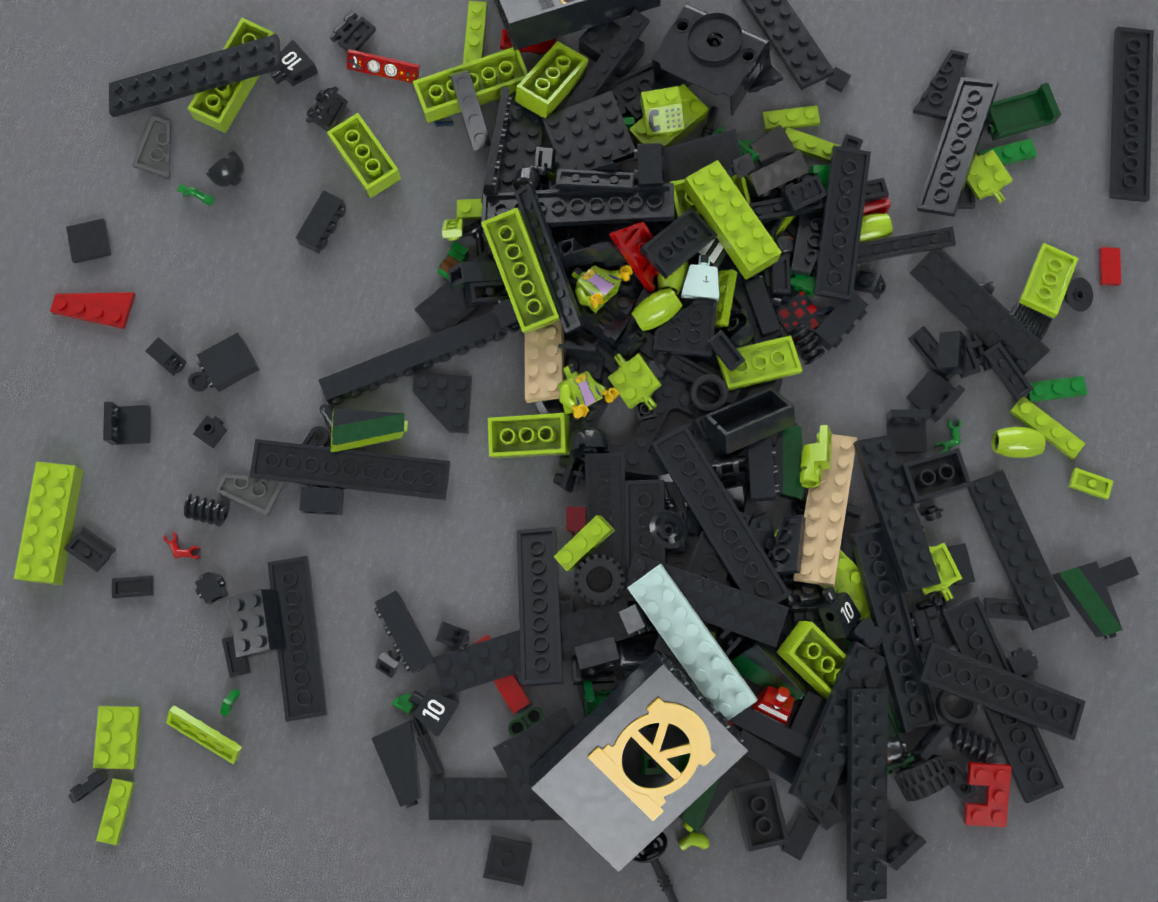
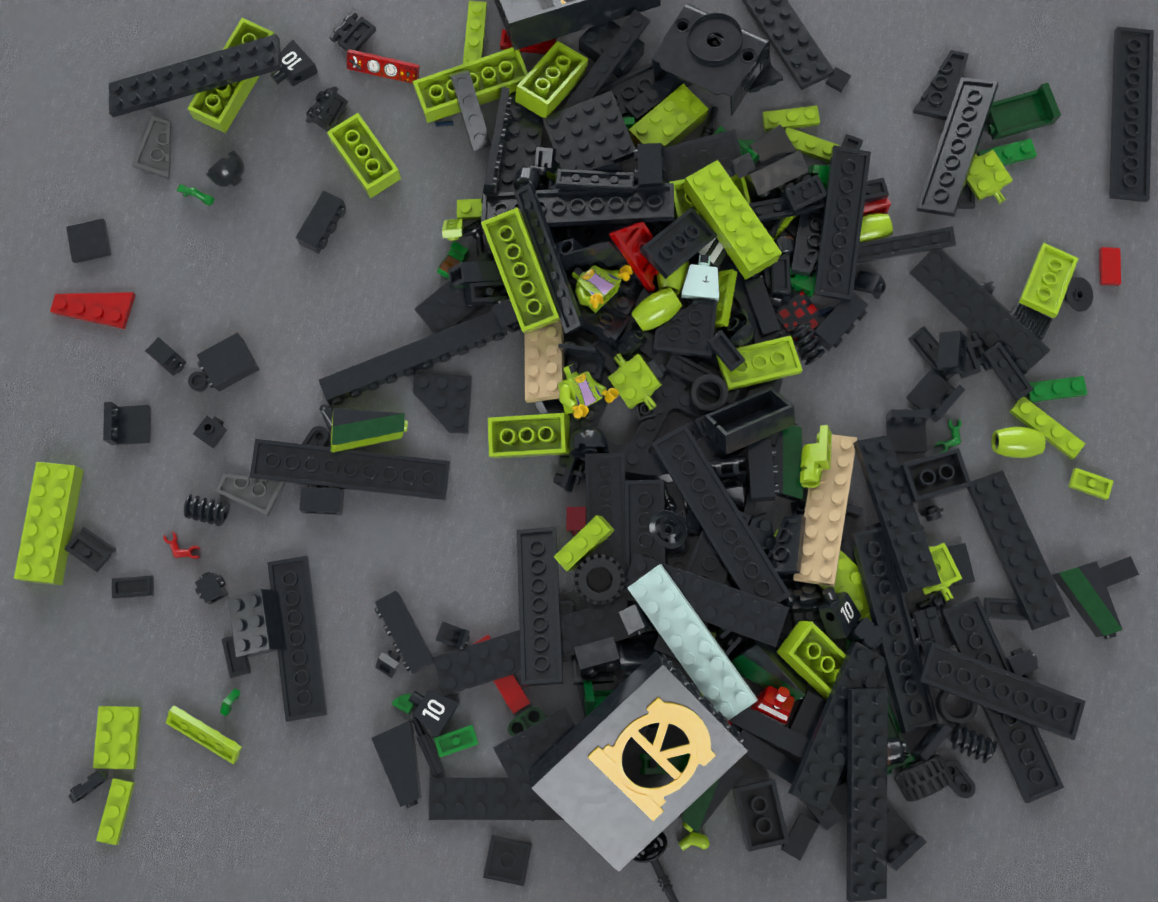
lime slope [640,86,684,137] -> none
red plate [963,762,1012,827] -> none
none -> green plate [434,725,479,758]

